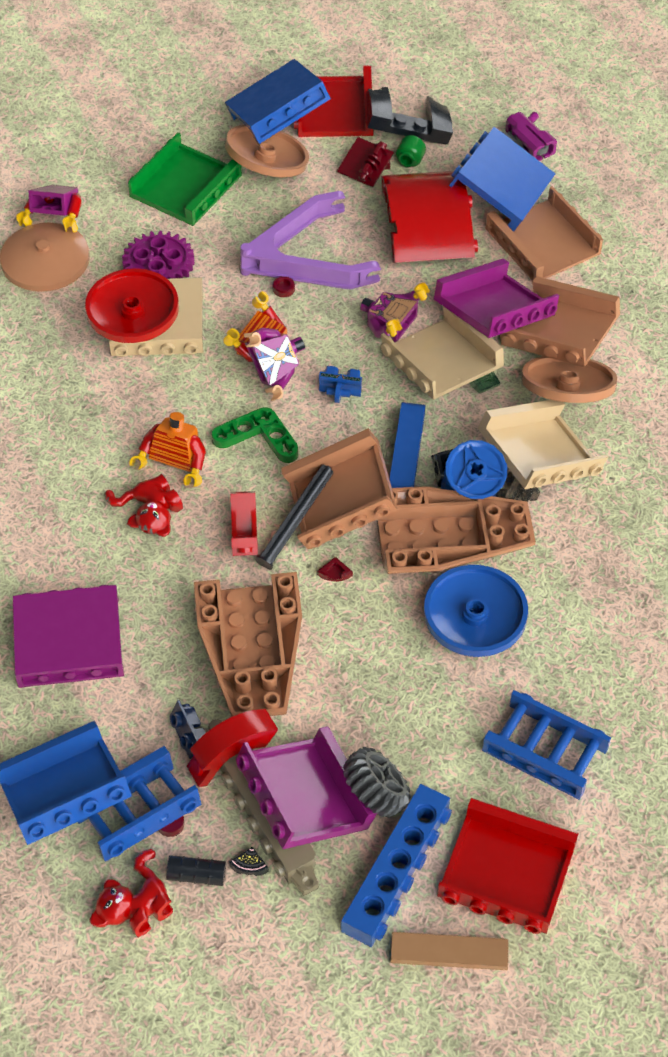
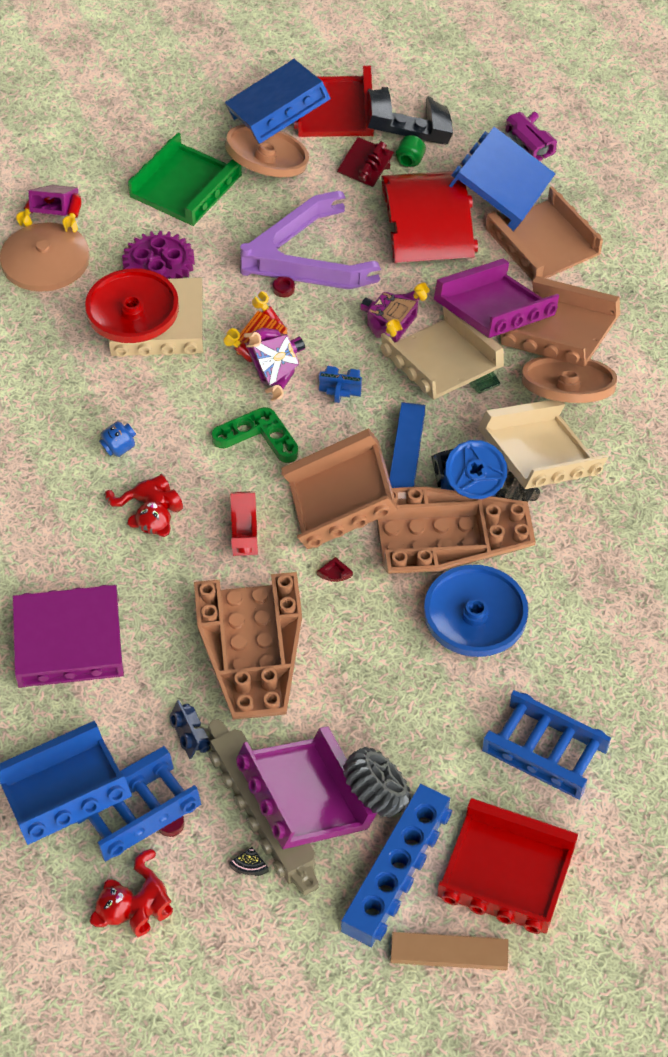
torso [129,412,206,487] -> none
black axle [166,855,226,886] -> none
red arch [187,709,279,787] -> none
black axle [255,464,333,570] -> none
none -> blue head [99,421,136,457]

